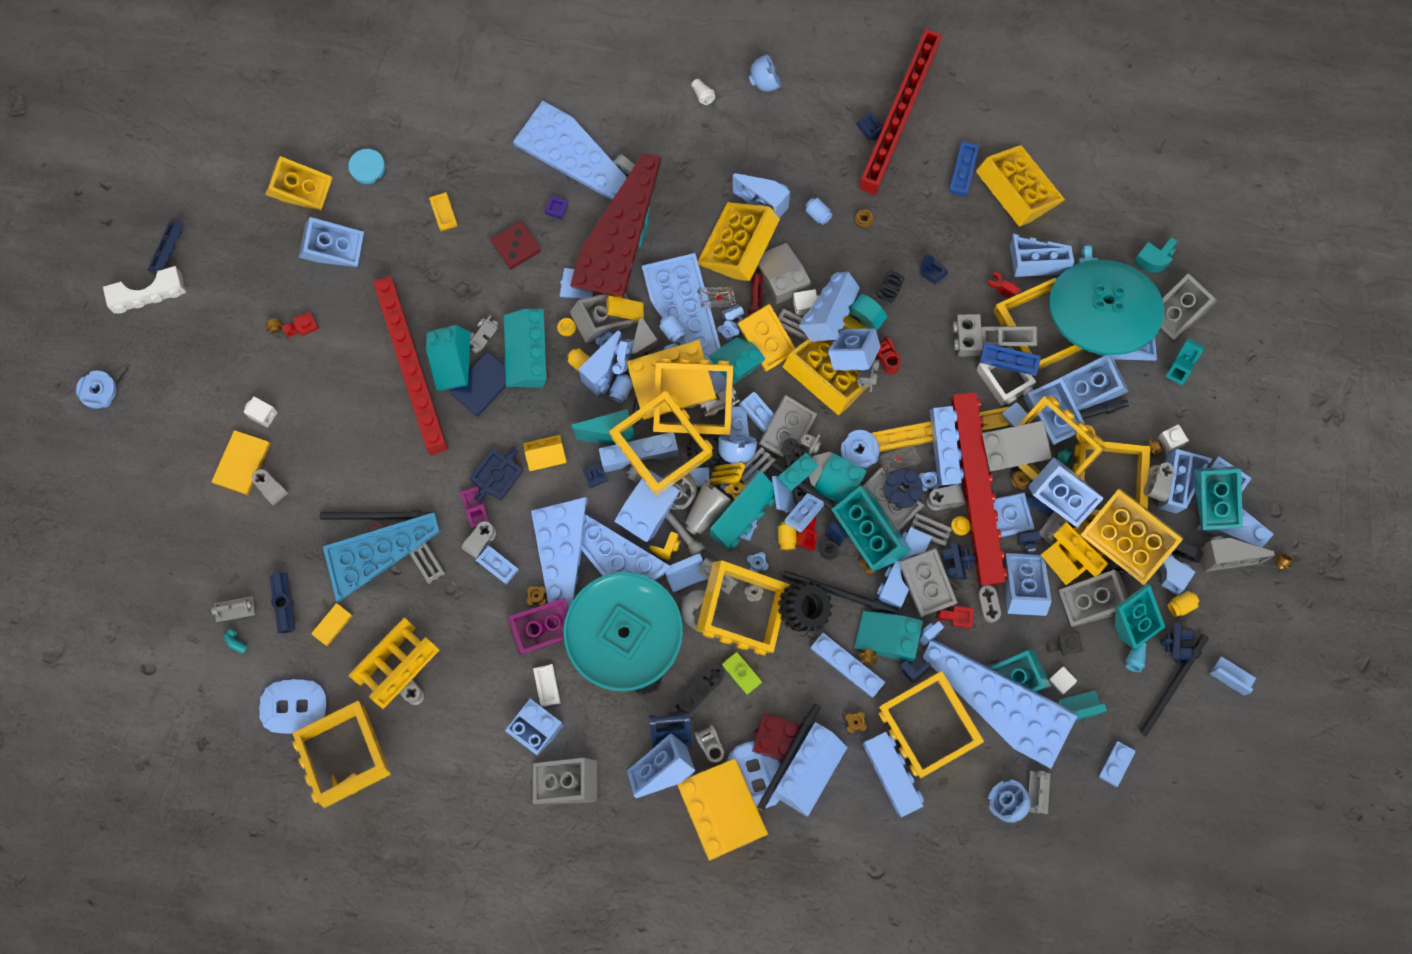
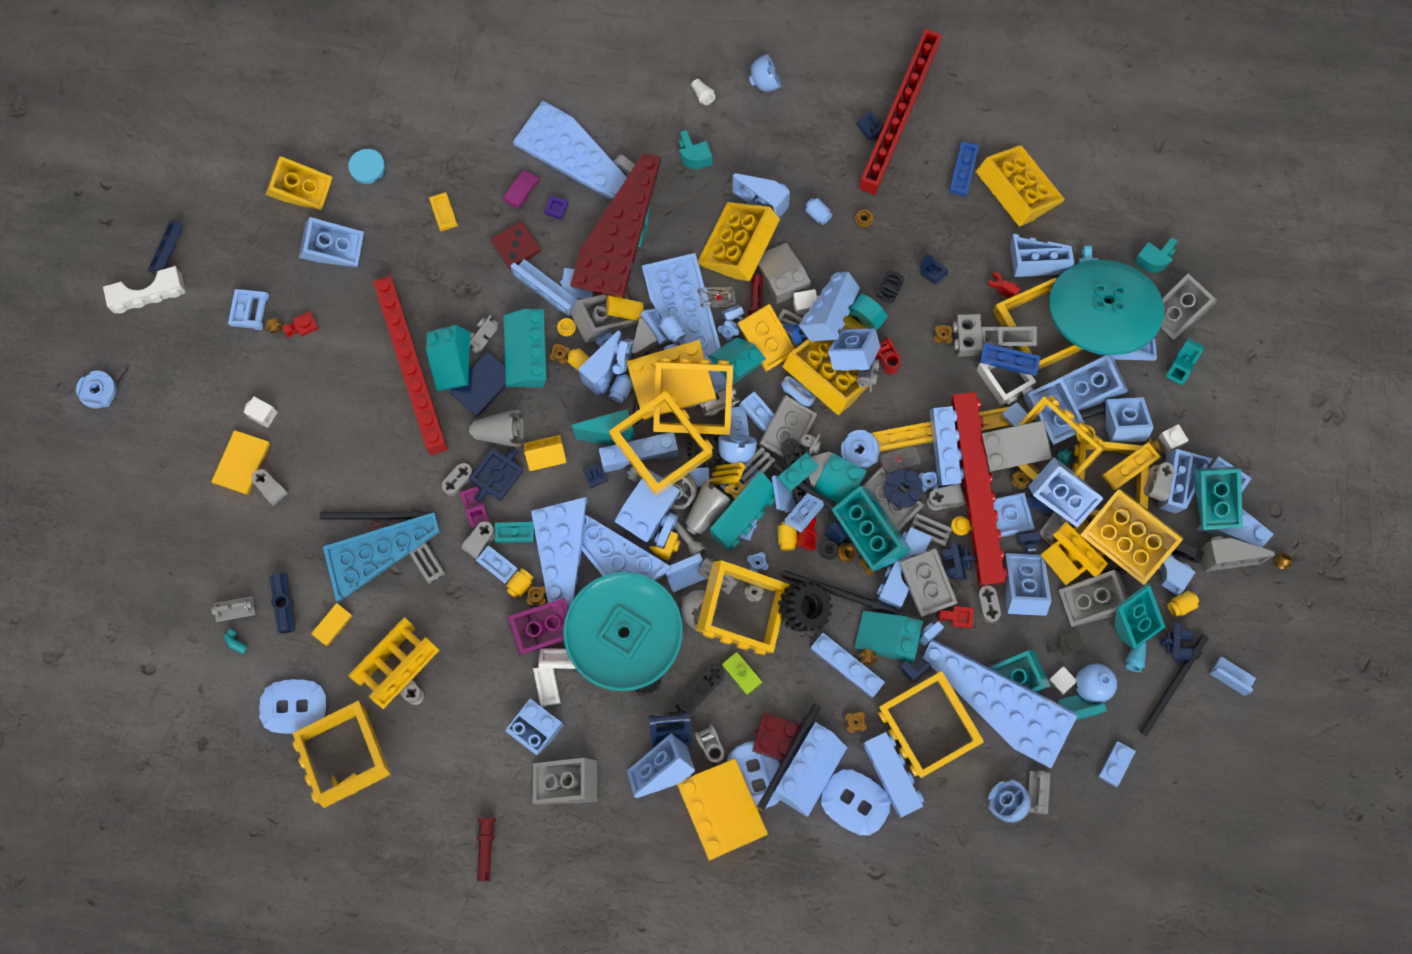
none -> light blue plate [228,289,269,330]
none -> light grey beam [442,463,473,496]
none -> light grey cone [469,409,524,447]
none -> dark red pin [477,818,496,881]
none -> teal plate [495,522,534,543]
none -> magenta slope [503,170,539,209]
none -> yellow brick [506,568,534,598]
none -> light blue fence [510,259,578,317]
none -> white tile [538,648,576,669]
none -> pearl gold plate [549,344,571,364]
none -> light blue plate [640,309,672,345]
none -> light blue plate [654,513,678,549]
none -> teal brick [678,130,713,169]
none -> light blue plate [781,376,815,406]
none -> blue tile [783,322,806,347]
none -> light blue piece [821,770,891,835]
none -> pearl gold plate [837,543,856,563]
none -> pearl gold plate [934,325,953,344]
none -> light blue cylinder [1076,663,1117,704]
none -> yellow tile [1102,442,1160,491]
none -> light blue slope [1106,397,1154,443]

